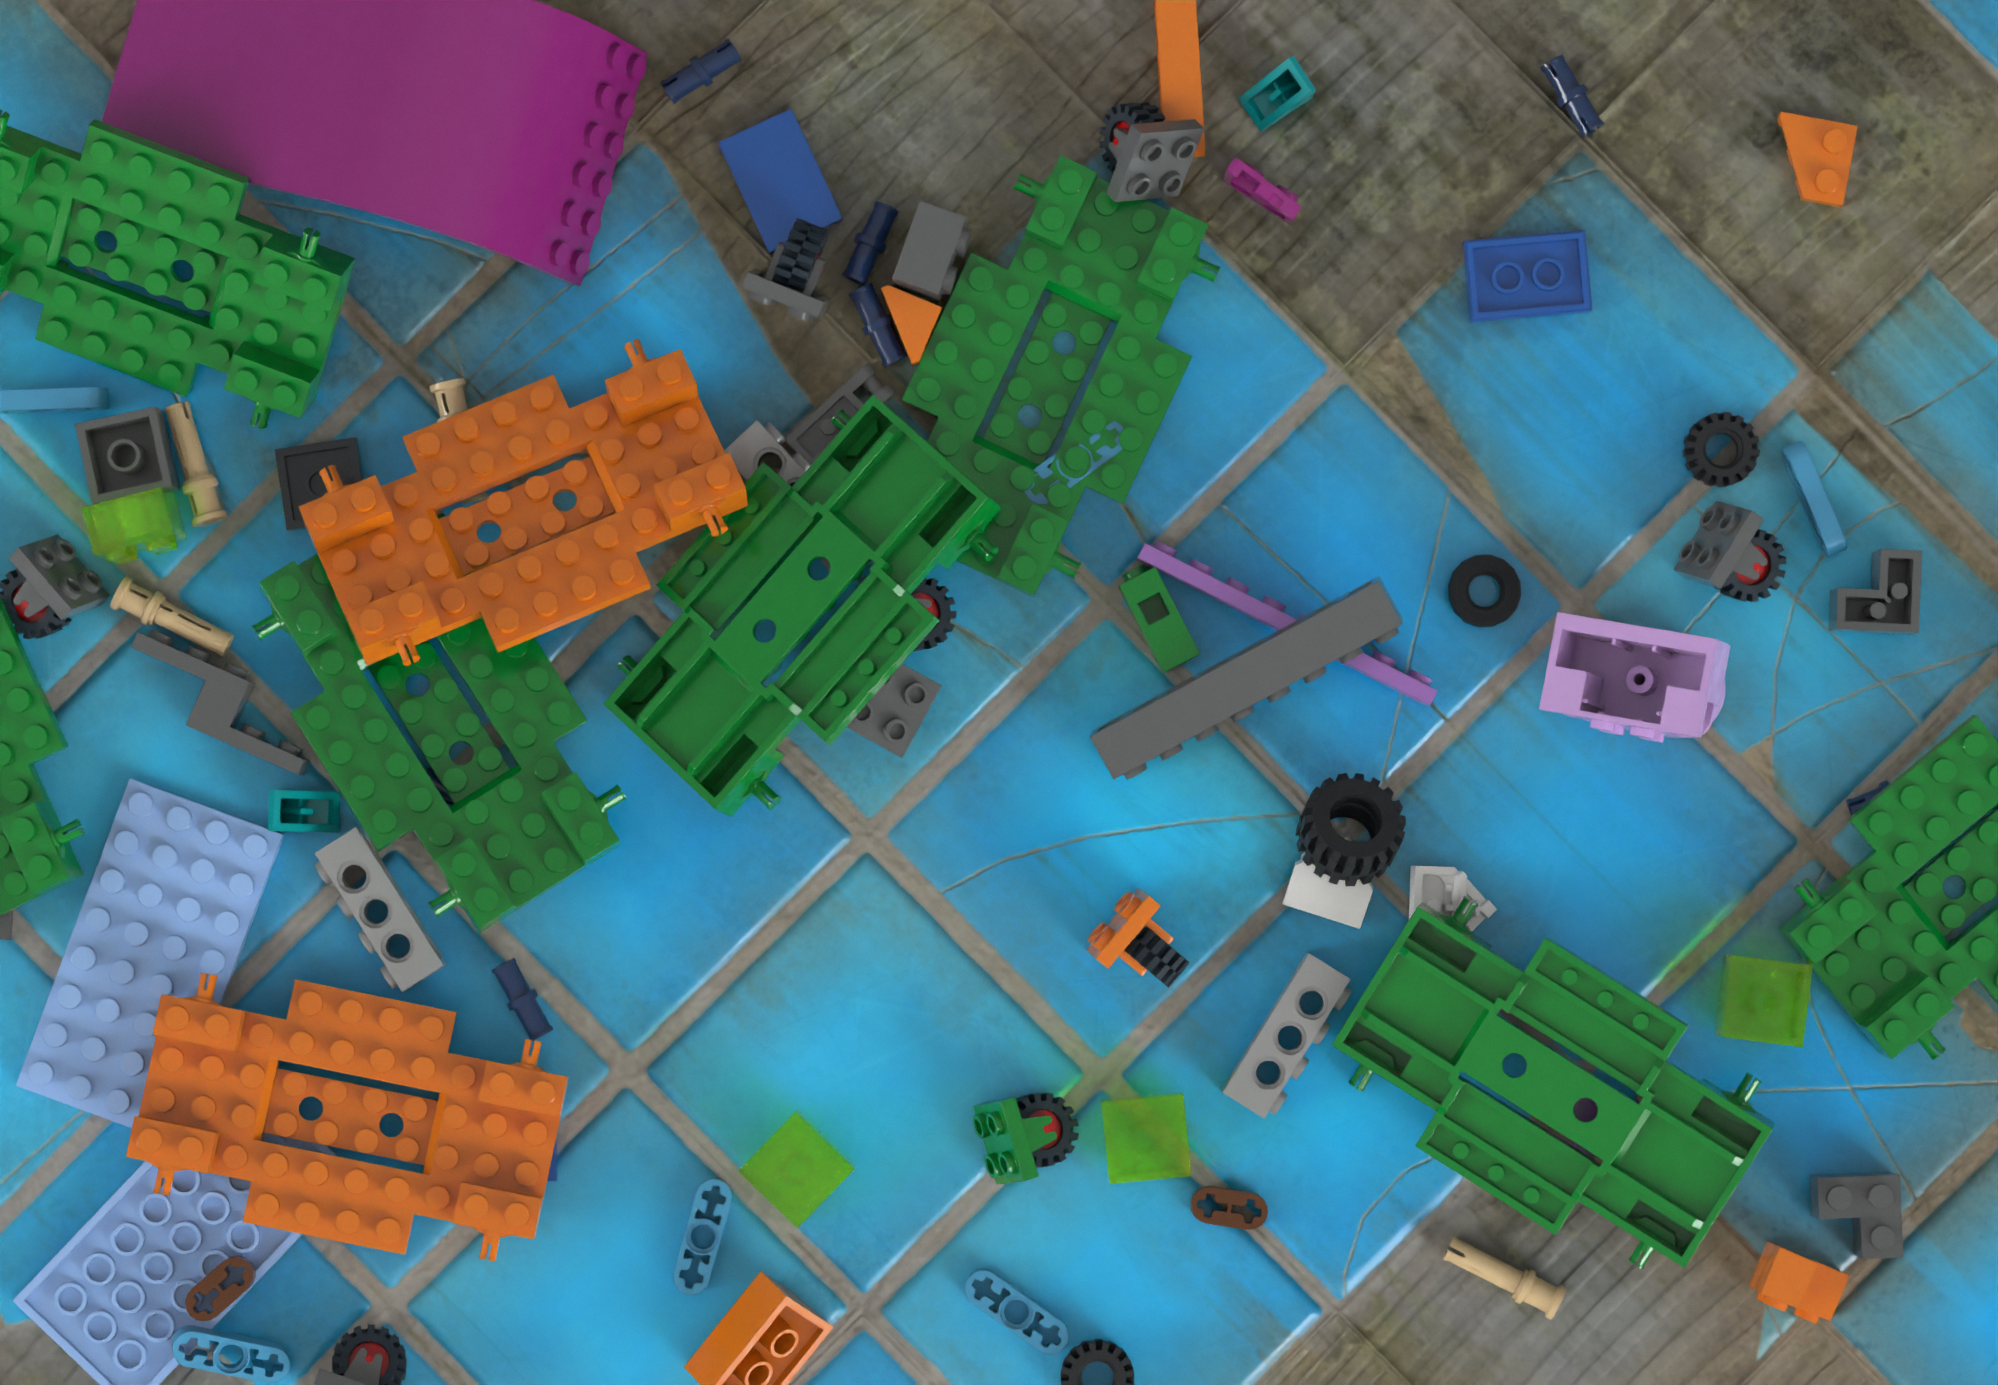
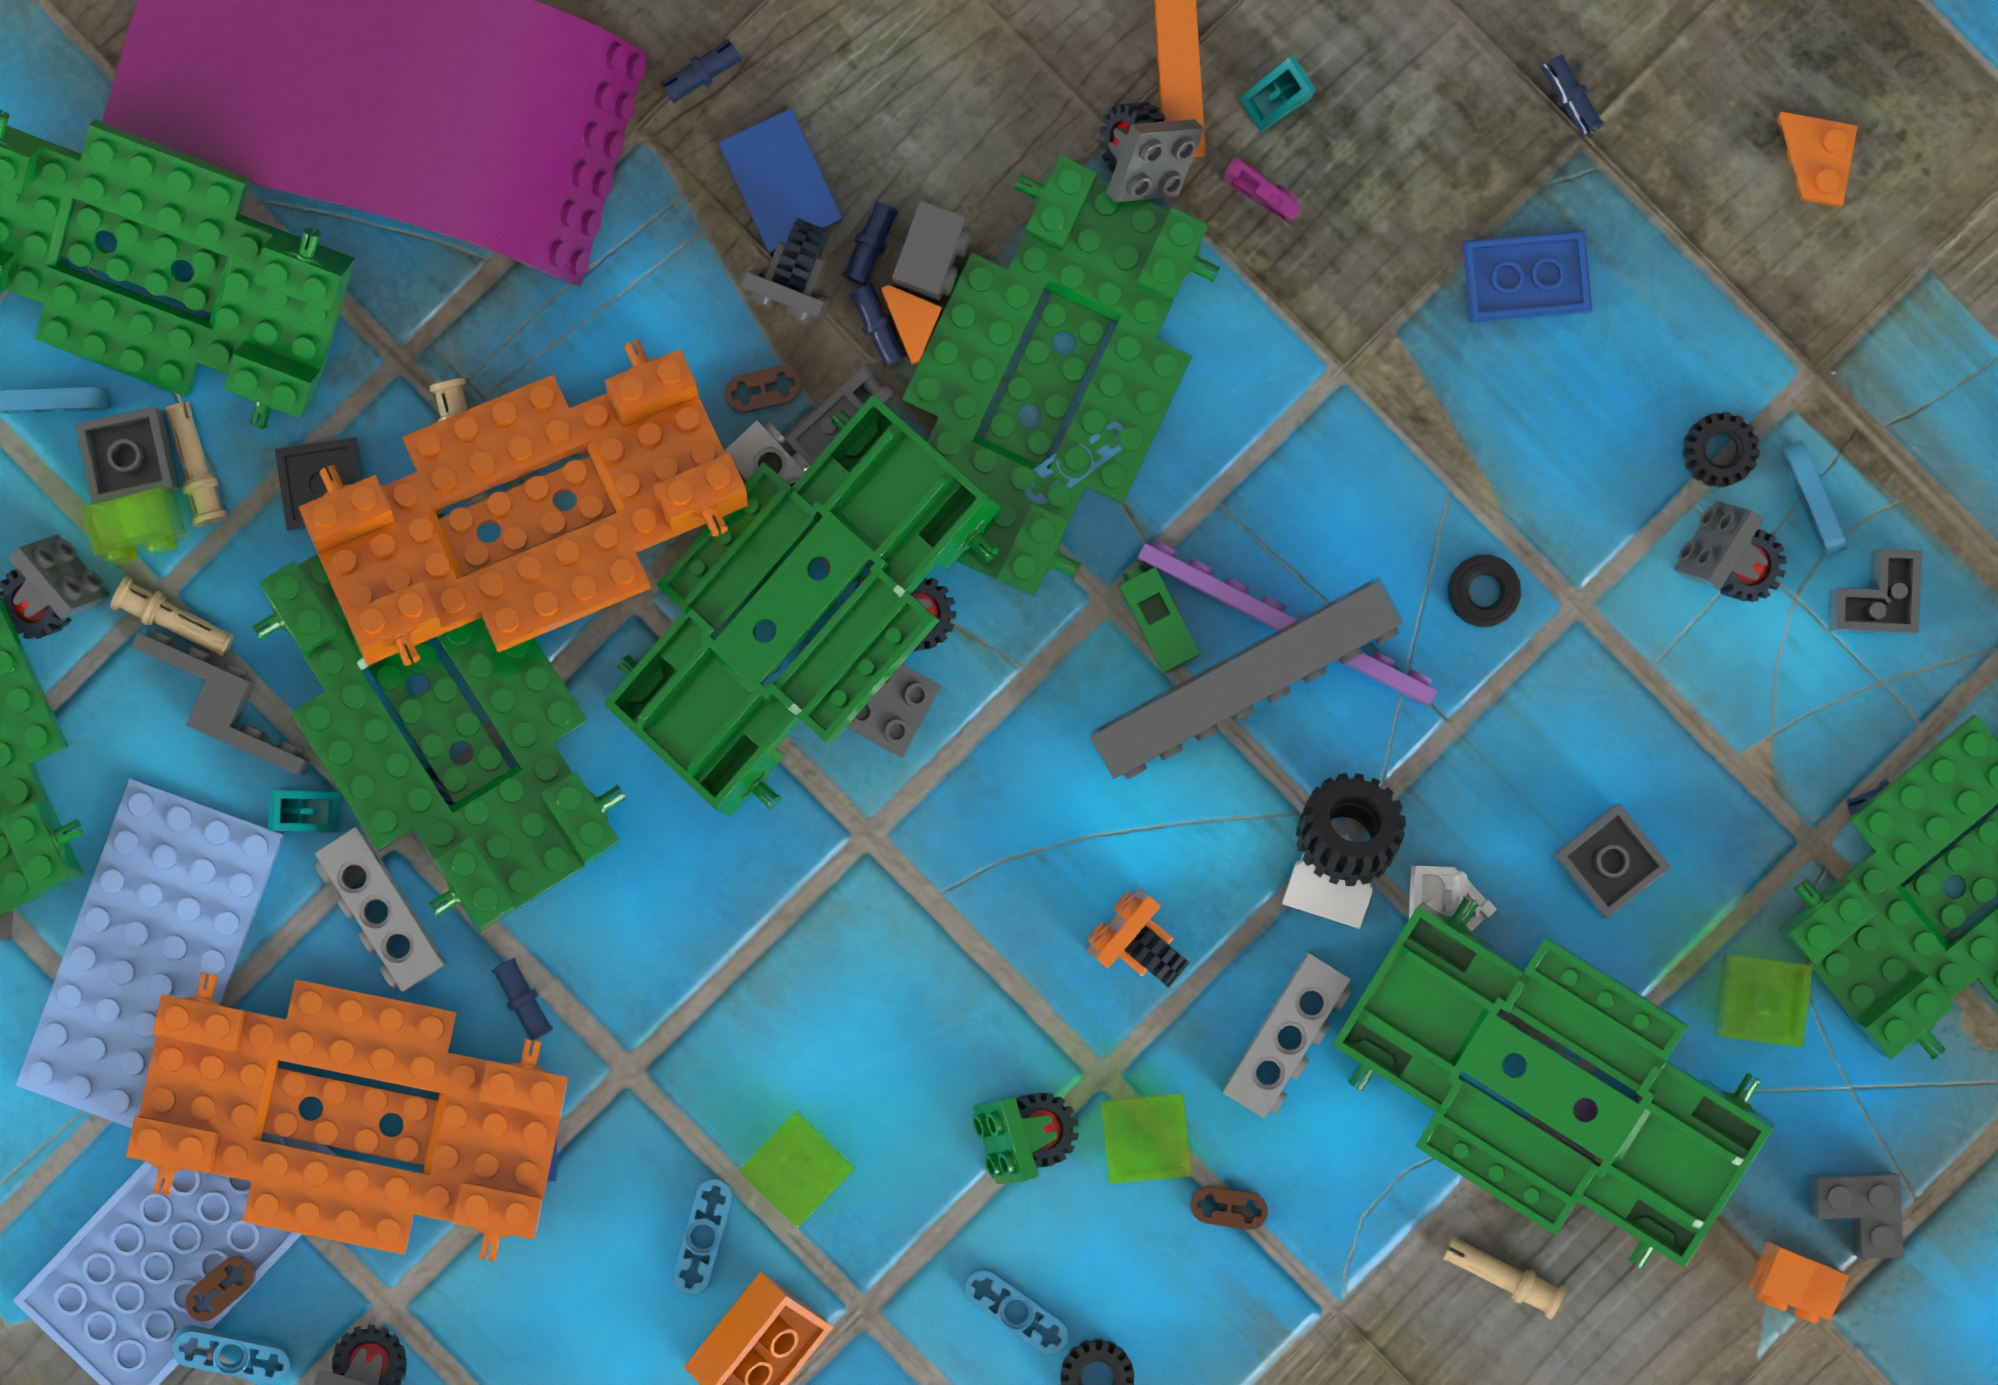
lavender brick [1539,612,1731,743] -> none
none -> reddish brown beam [725,366,802,413]
none -> dark grey brick [1551,803,1671,919]

